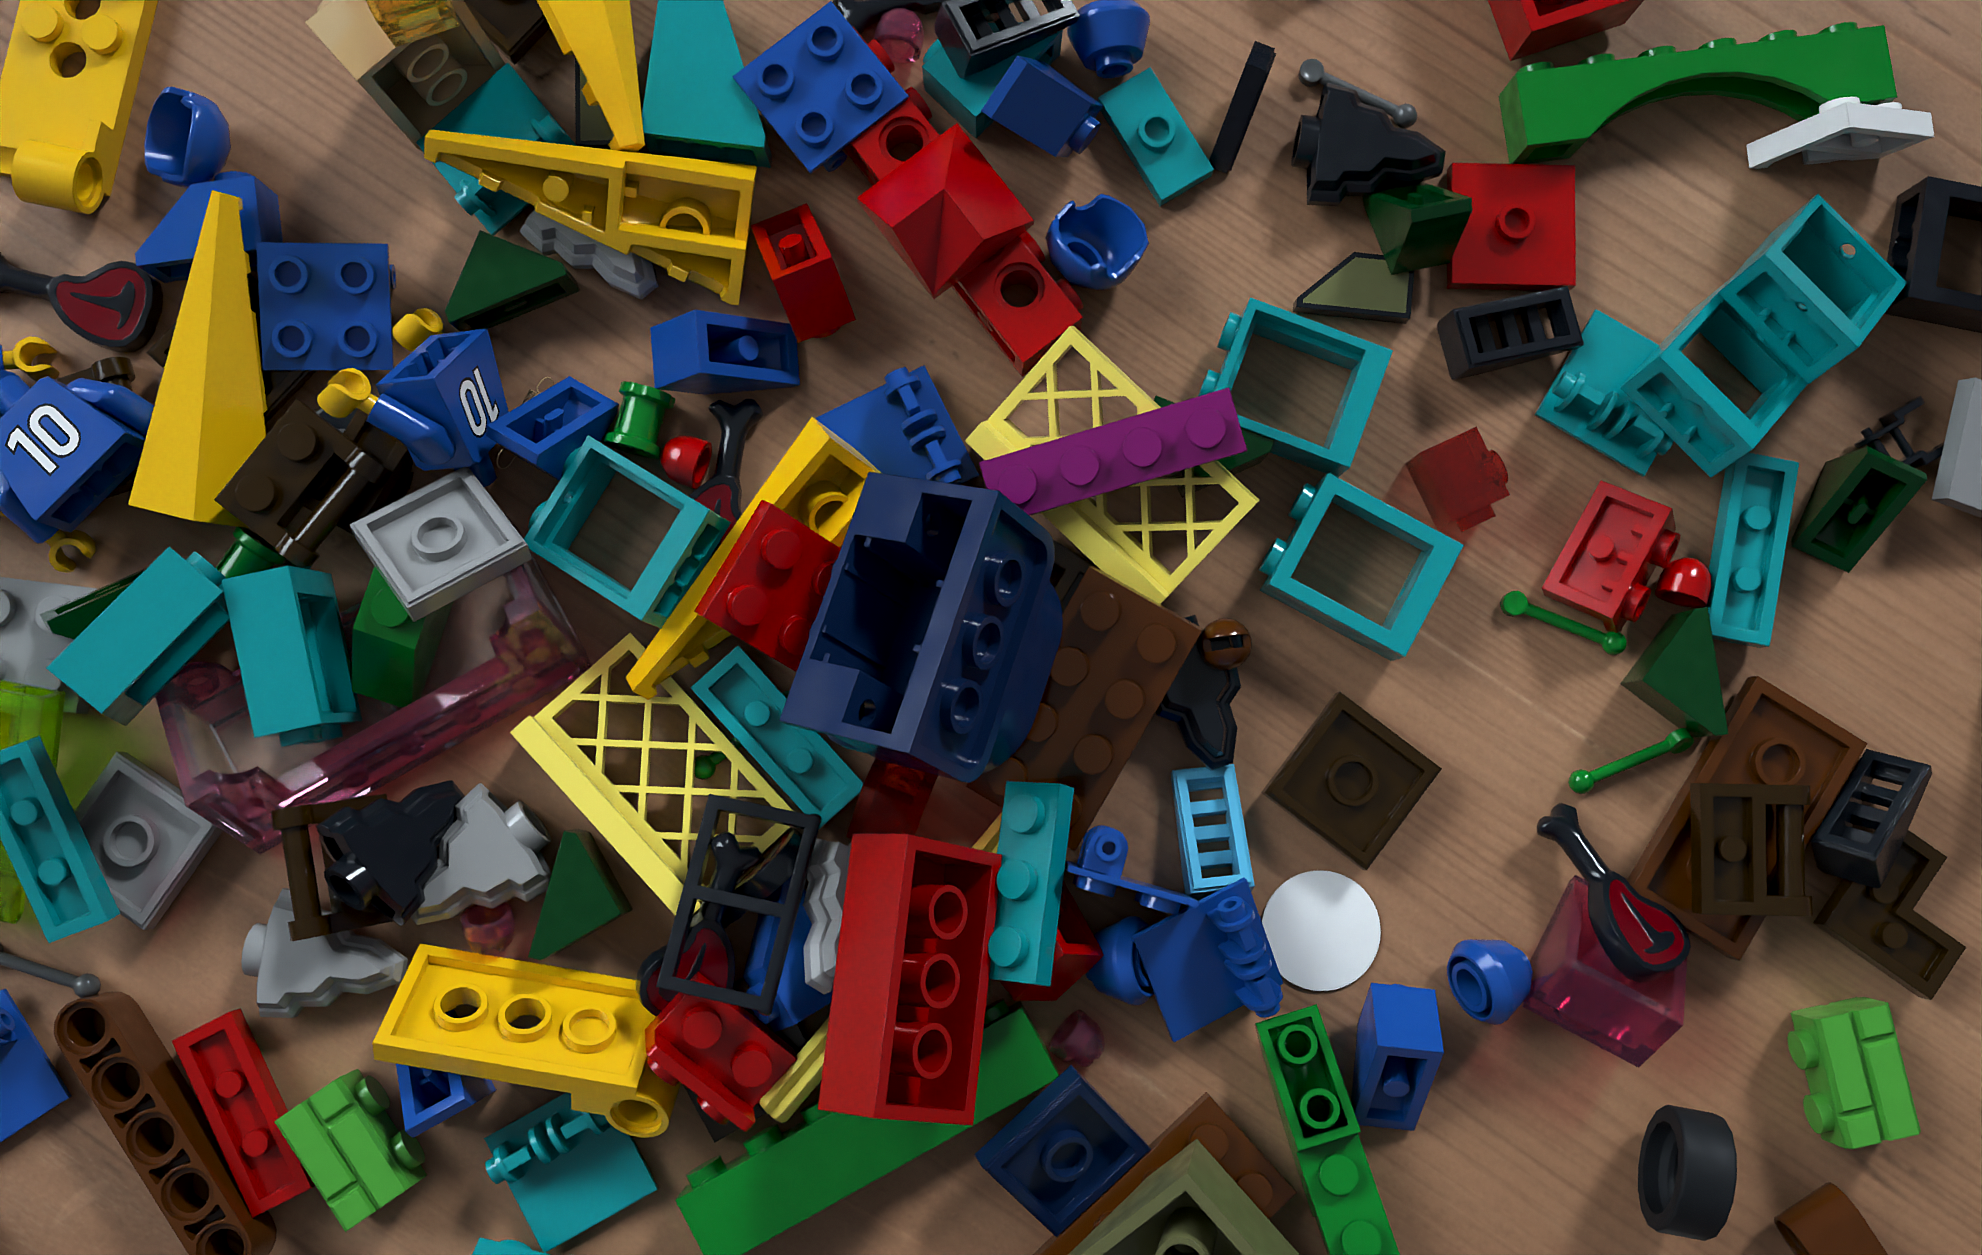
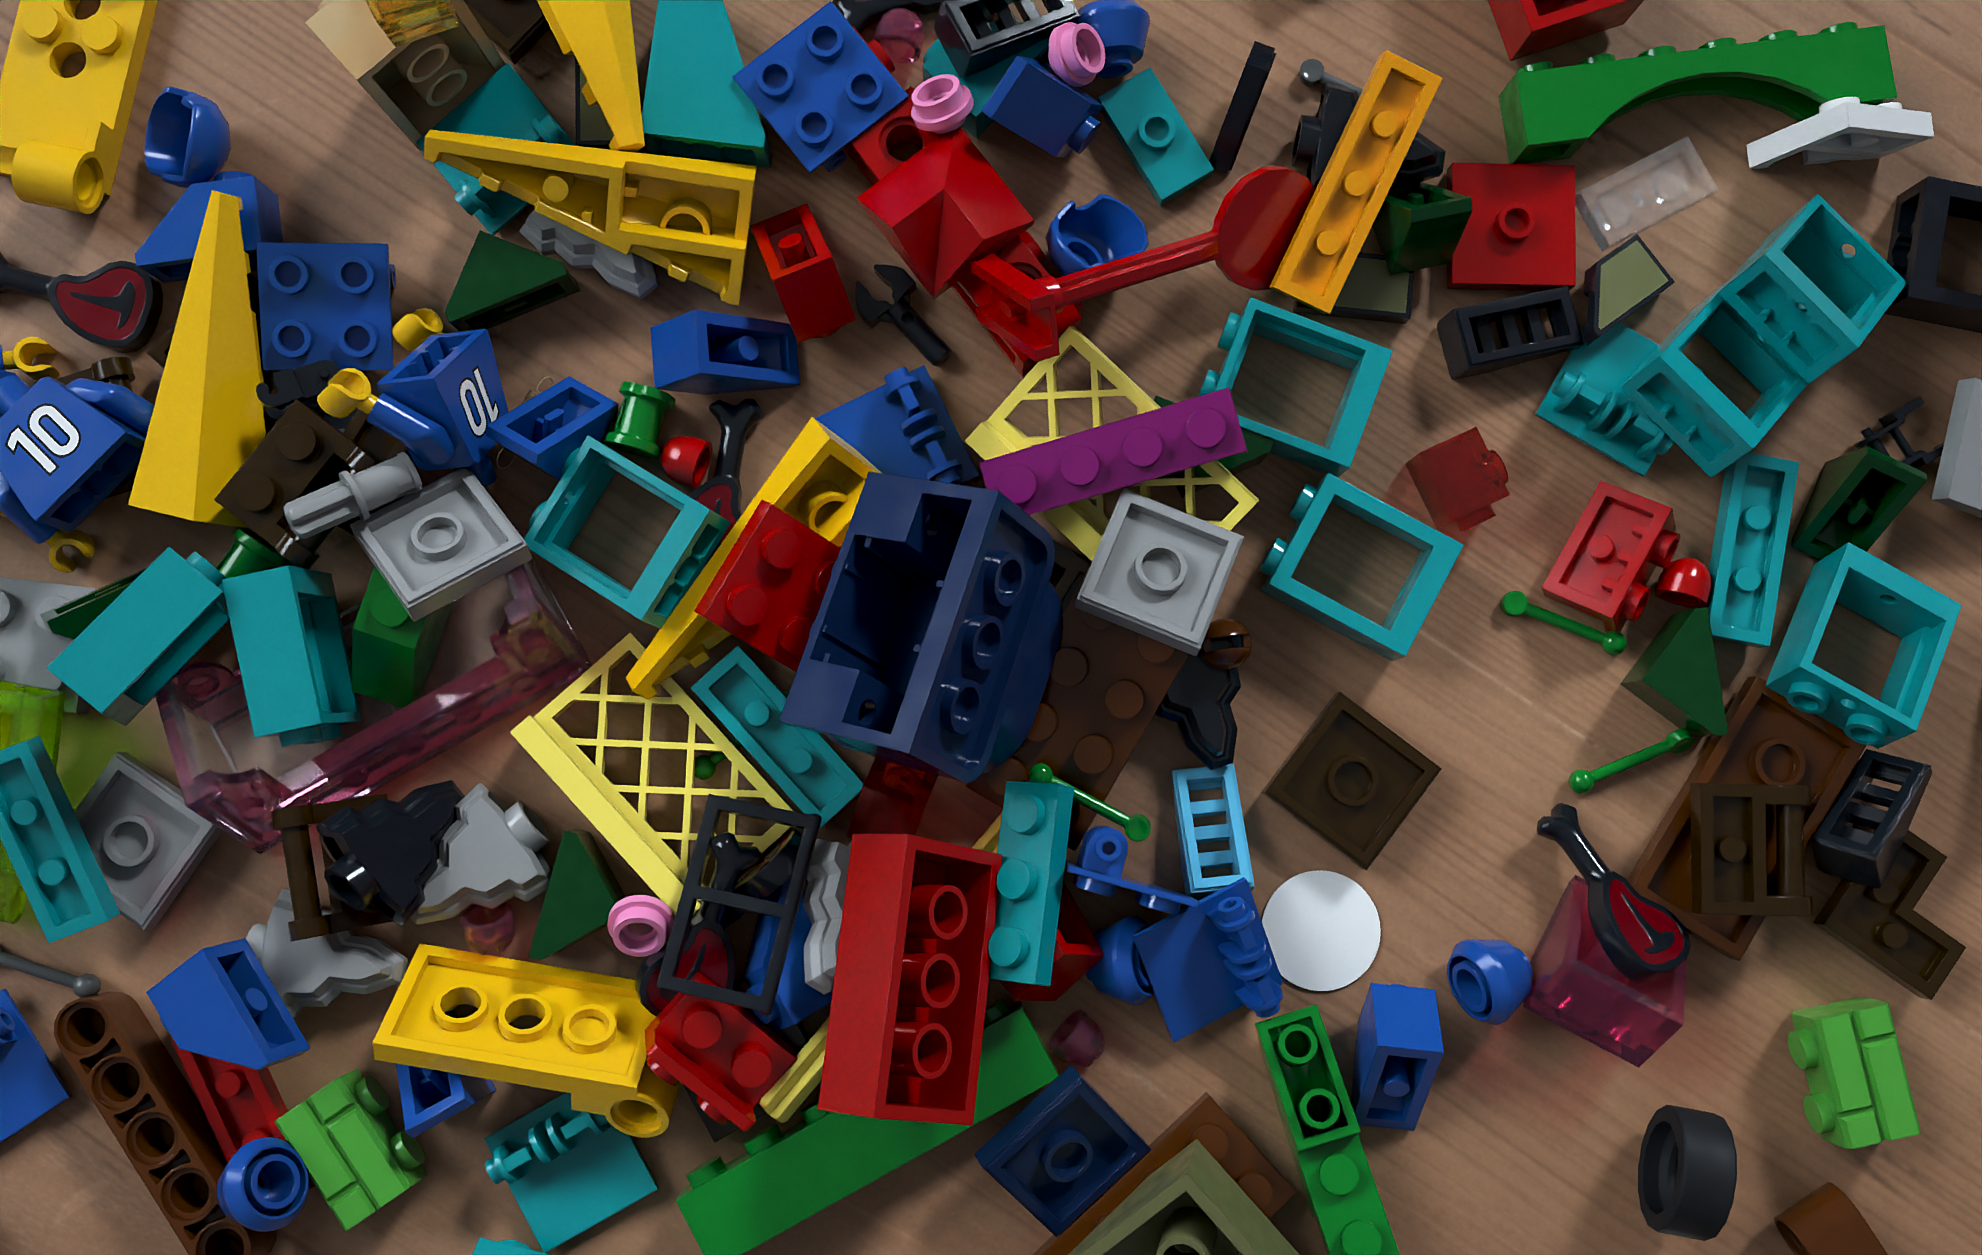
none -> blue slope [146,938,310,1070]
none -> blue cone [217,1137,310,1232]
none -> black piece [256,360,340,422]
none -> light grey axle [284,452,422,539]
none -> bright pink plate [607,895,674,957]
none -> black bar [855,264,952,367]
none -> bright pink plate [911,74,974,134]
none -> red piece [970,166,1316,362]
none -> green hinge [1028,763,1151,842]
none -> bright pink plate [1048,22,1105,87]
none -> light grey plate [1074,488,1244,656]
none -> light orange plate [1269,50,1443,314]
none -> clear plate [1575,136,1718,252]
none -> olive tile [1582,234,1675,346]
none -> teal window [1765,542,1962,749]

